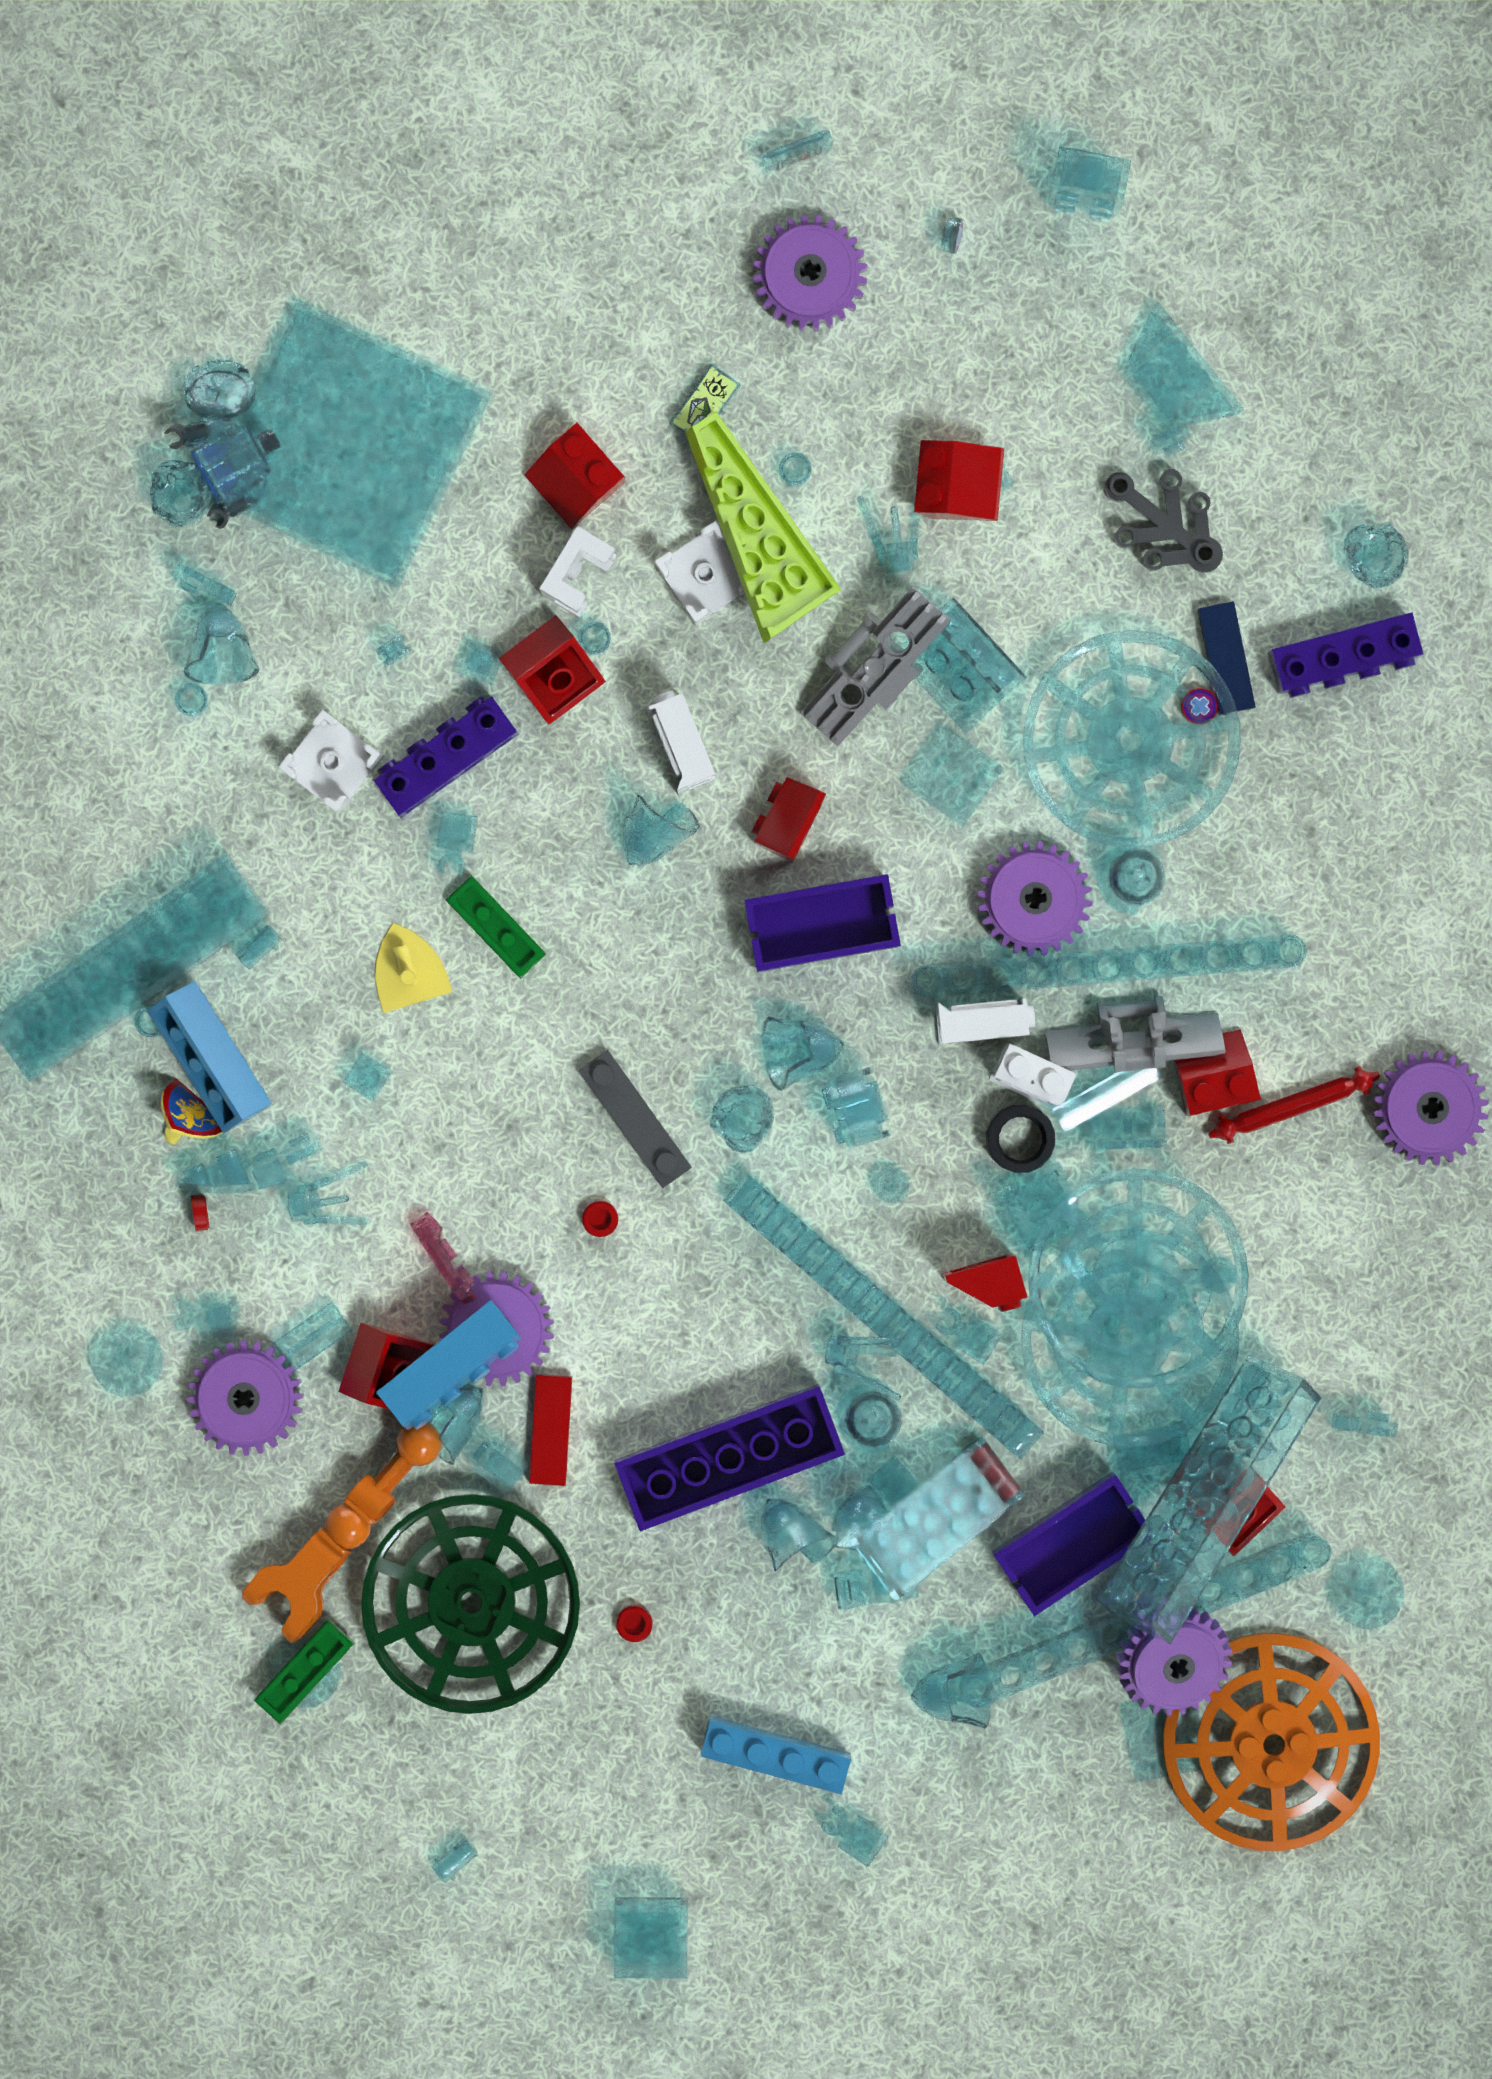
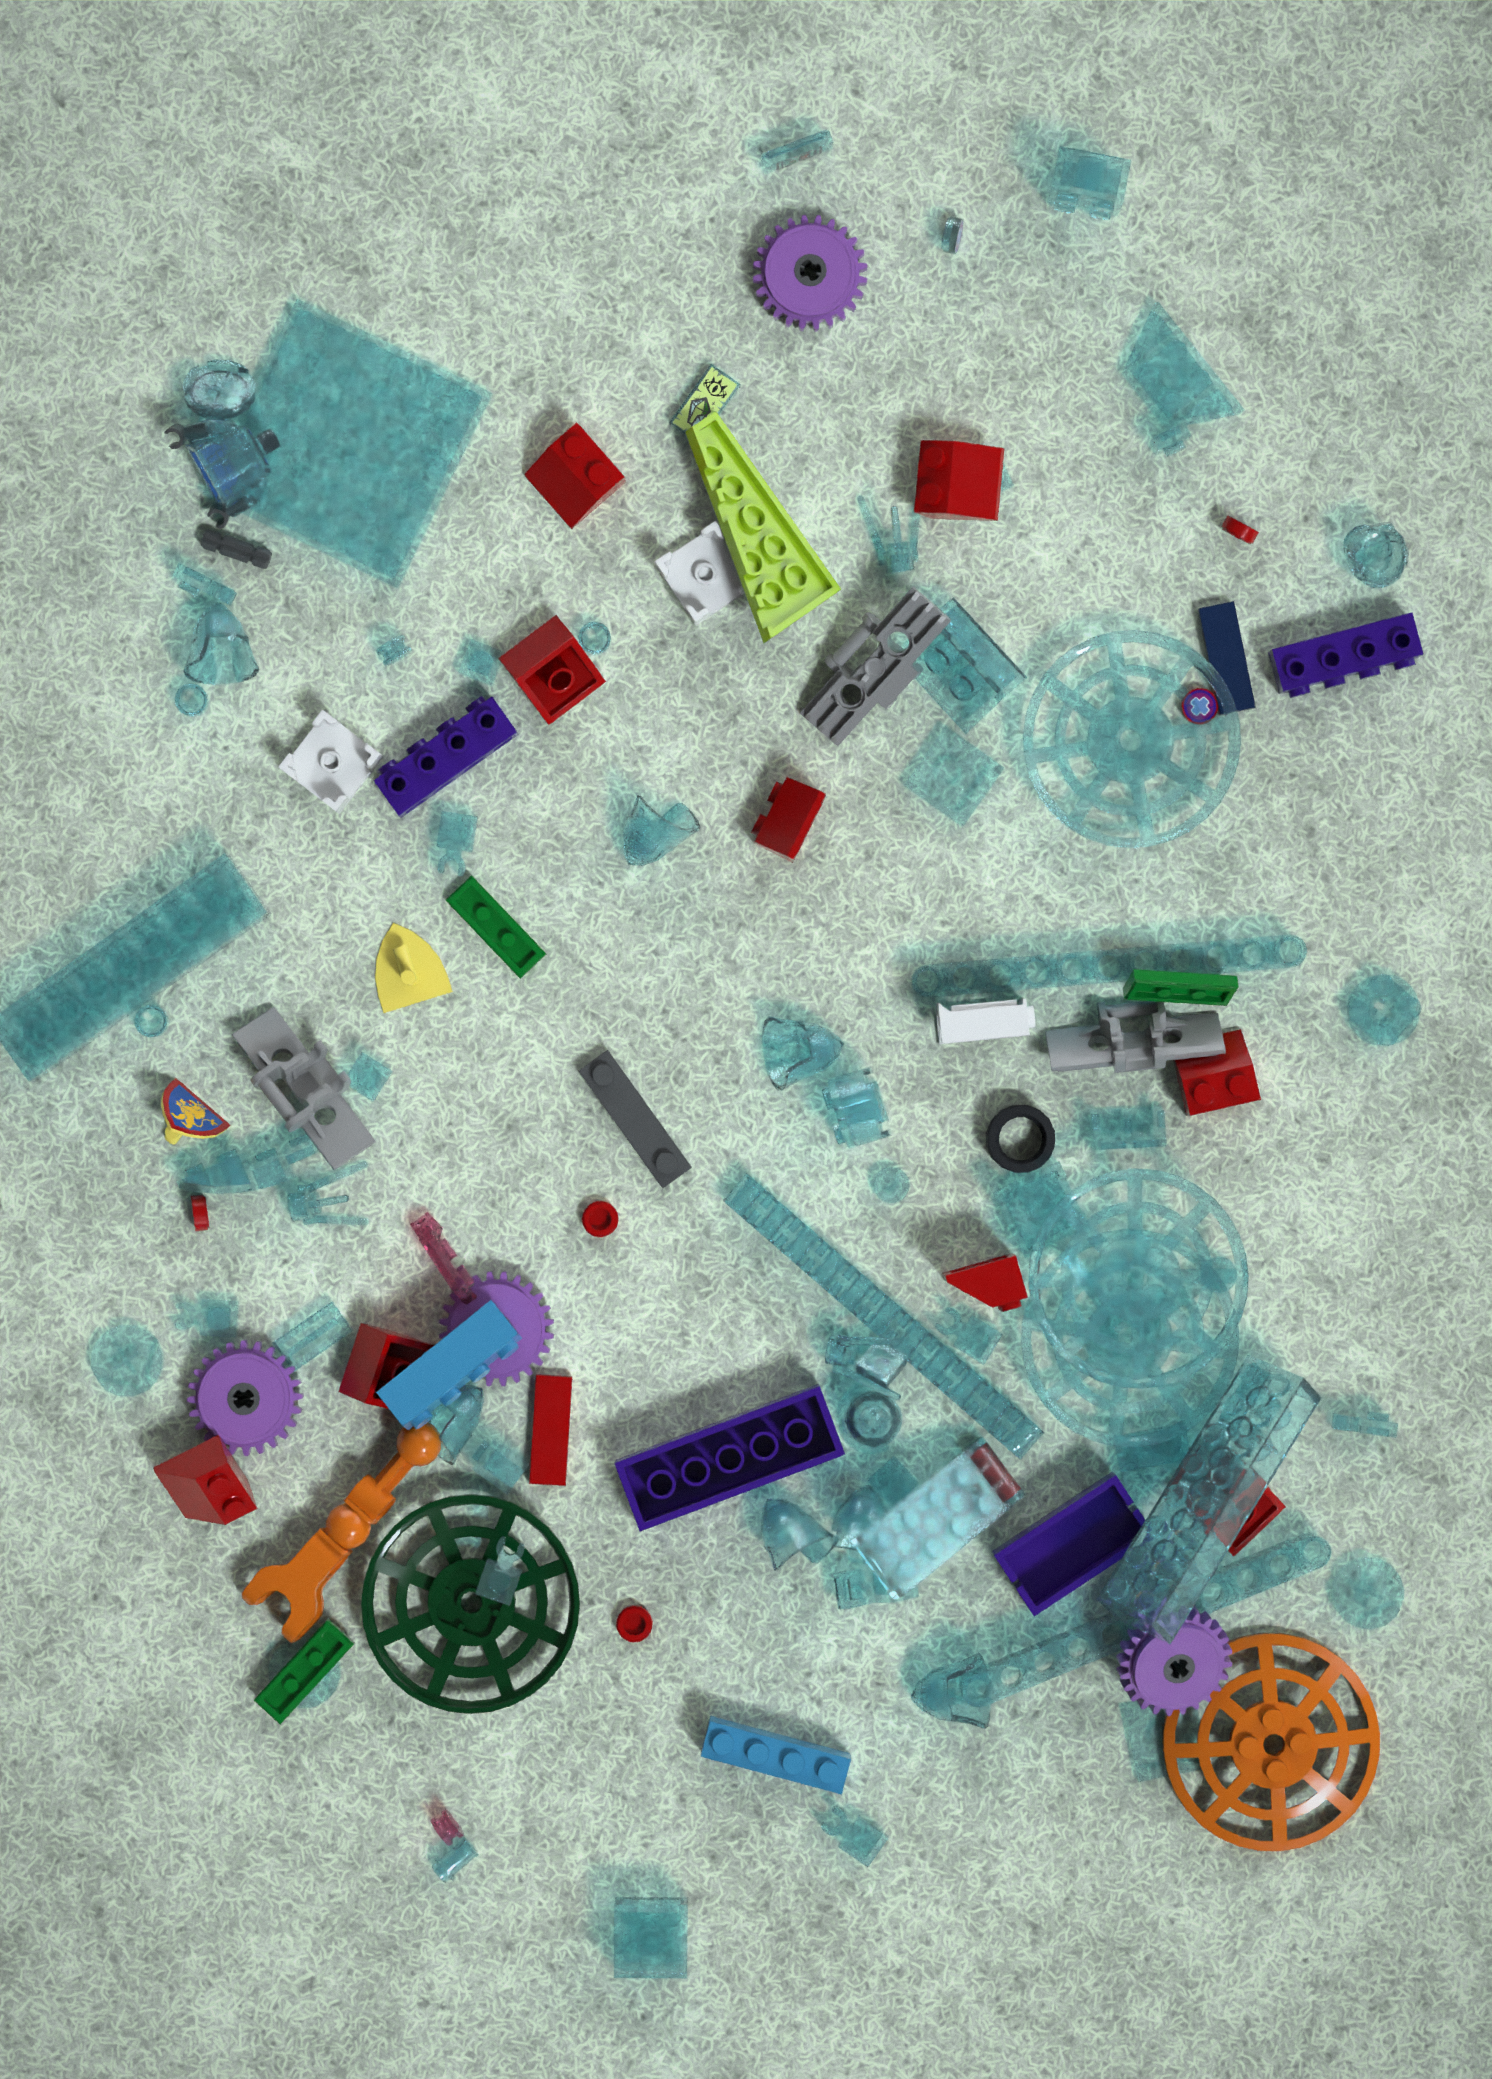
dark azure brick [147,981,272,1134] -> none
clear light blue hair [150,460,211,527] -> none
clear light blue pin [235,924,282,970] -> none
white panel [539,526,617,618] -> none
white window [648,690,716,794] -> none
clear light blue hair [709,1085,775,1153] -> none
dark purple piece [744,874,901,973] -> none
clear light blue bush [779,452,812,487] -> none
medium lavender gear [977,841,1093,957] -> none
white window [989,1044,1077,1110] -> none
clear light blue tile [1052,1069,1160,1132] -> none
clear light blue helmet [1097,841,1166,916] -> none
dark grey plant [1104,469,1223,573] -> none
red wheel [1208,1066,1380,1144] -> none
medium lavender gear [1372,1051,1489,1165] -> none
none -> red slope [153,1435,258,1525]
none -> dark grey axle [201,529,272,569]
none -> light grey piece [232,1007,376,1170]
none -> clear pink bush [430,1809,464,1846]
none -> clear light blue plate [475,1536,525,1606]
none -> clear light blue plate [856,1339,907,1389]
none -> green tile [1123,969,1239,1006]
none -> red tile [1221,516,1259,544]
none -> clear light blue plate [1347,974,1421,1046]

